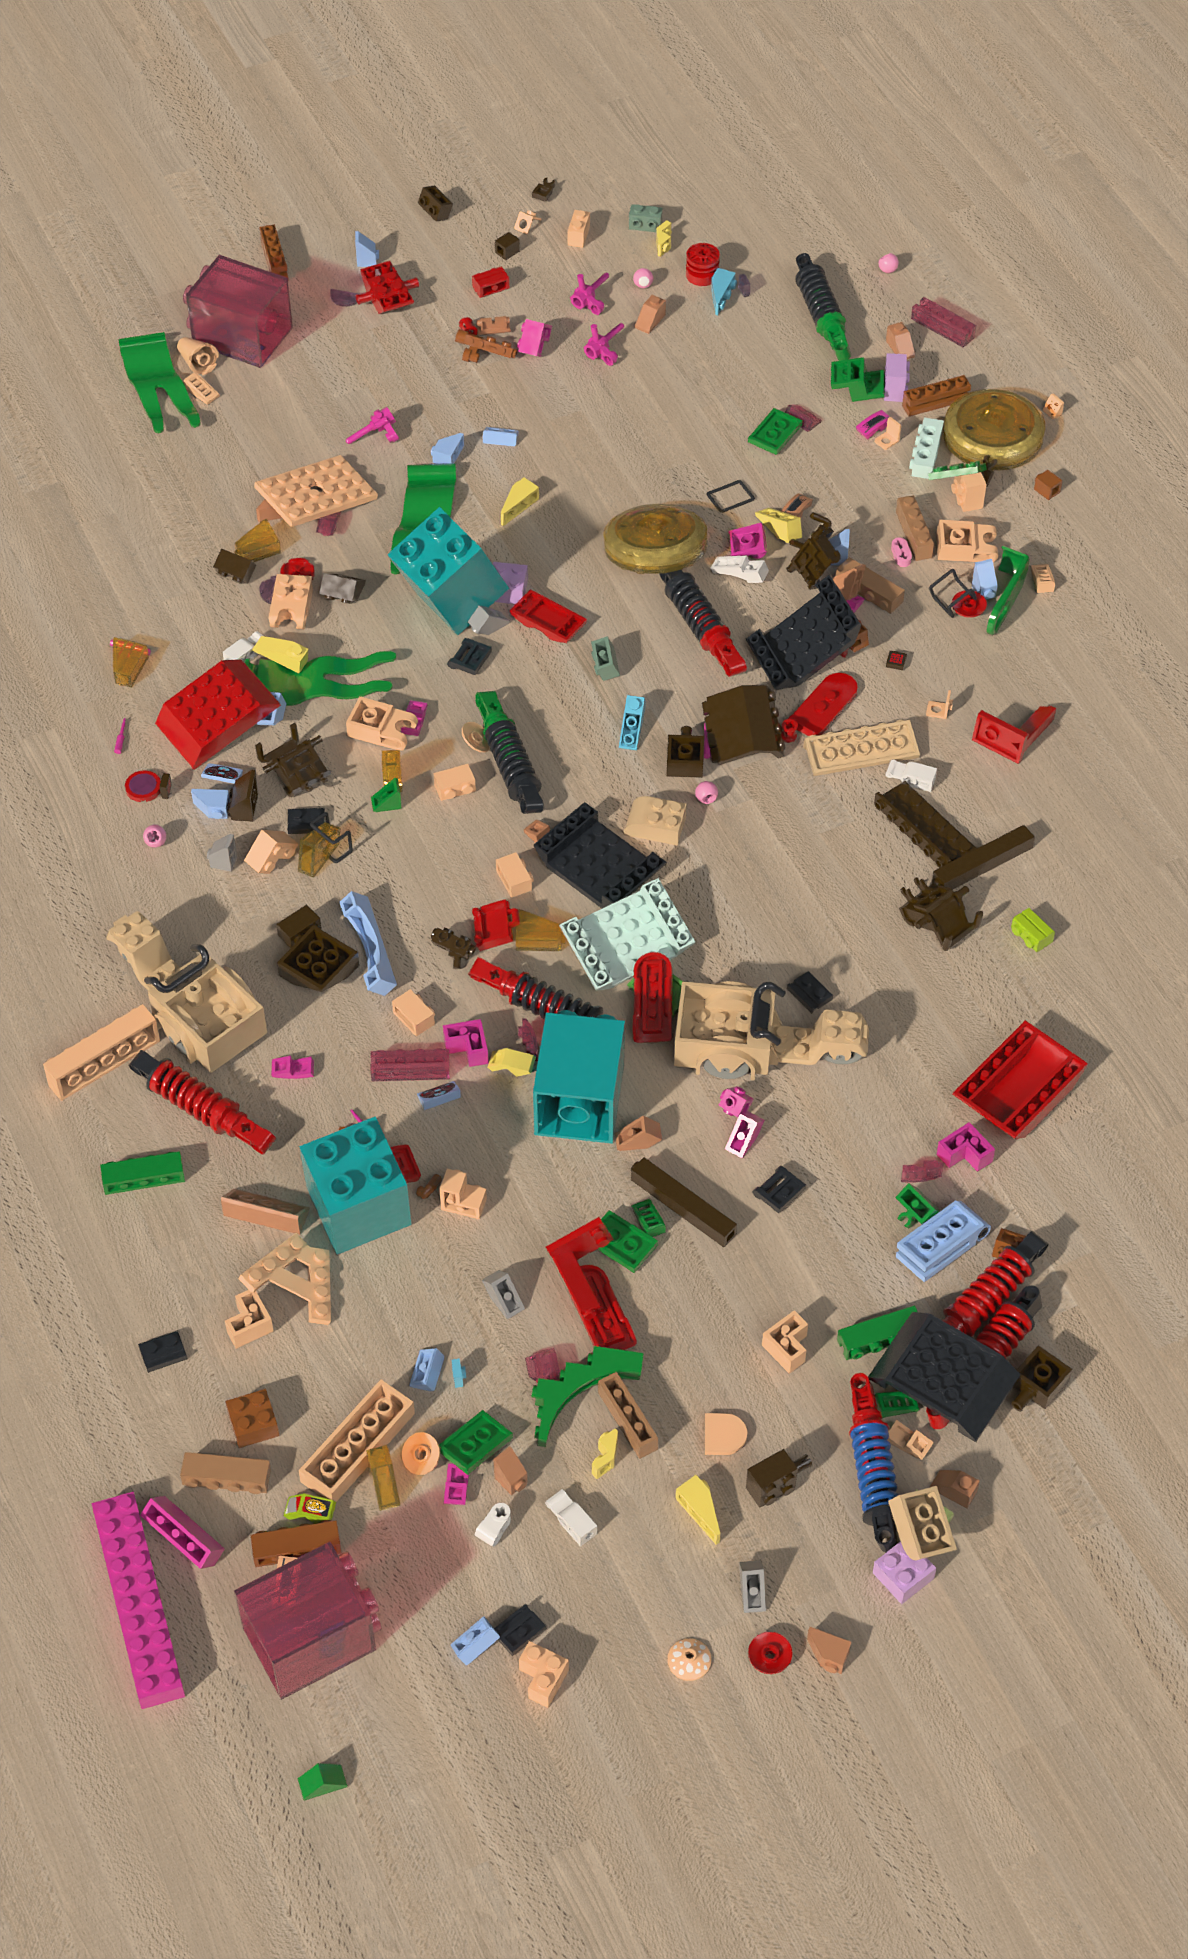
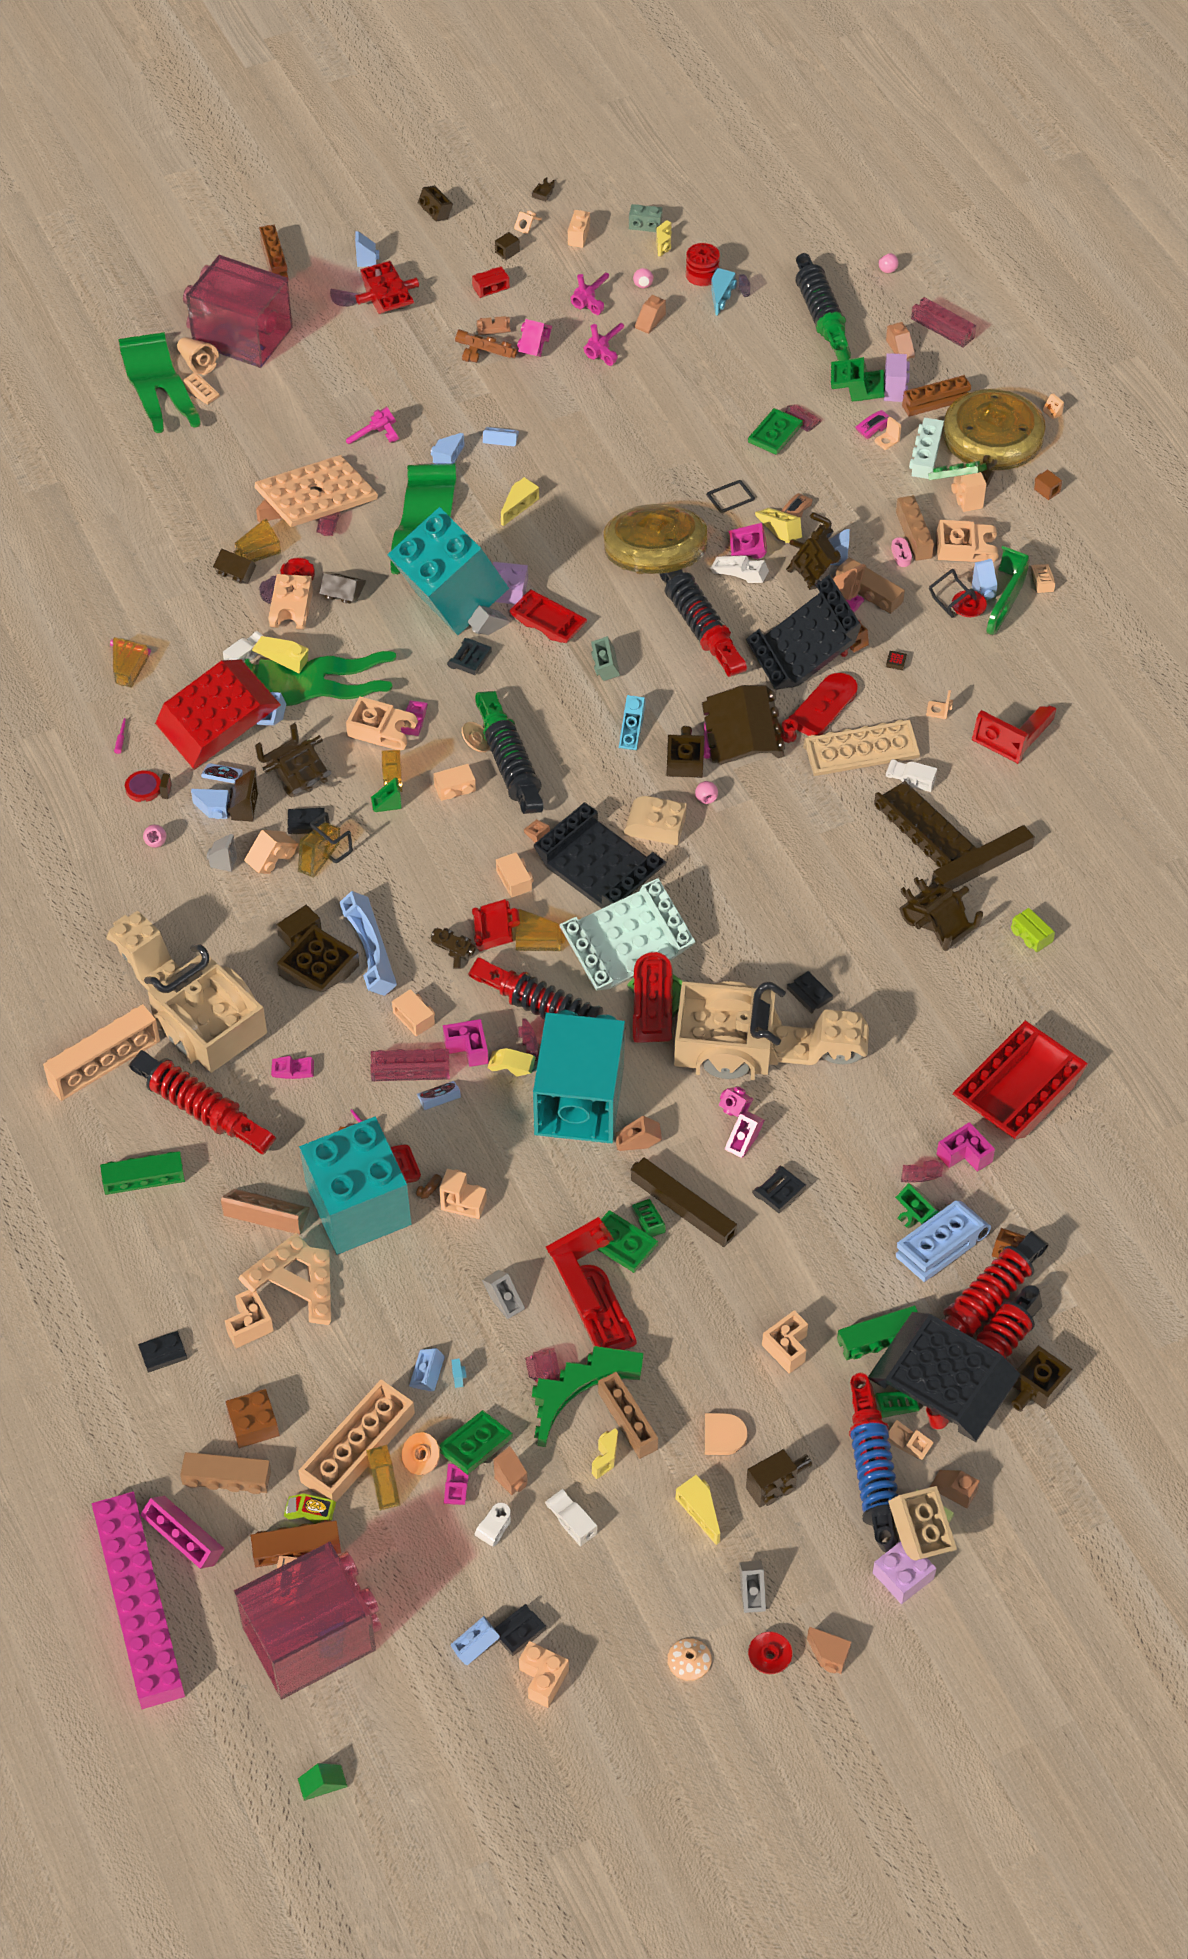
red bush [459,317,478,335] -> none

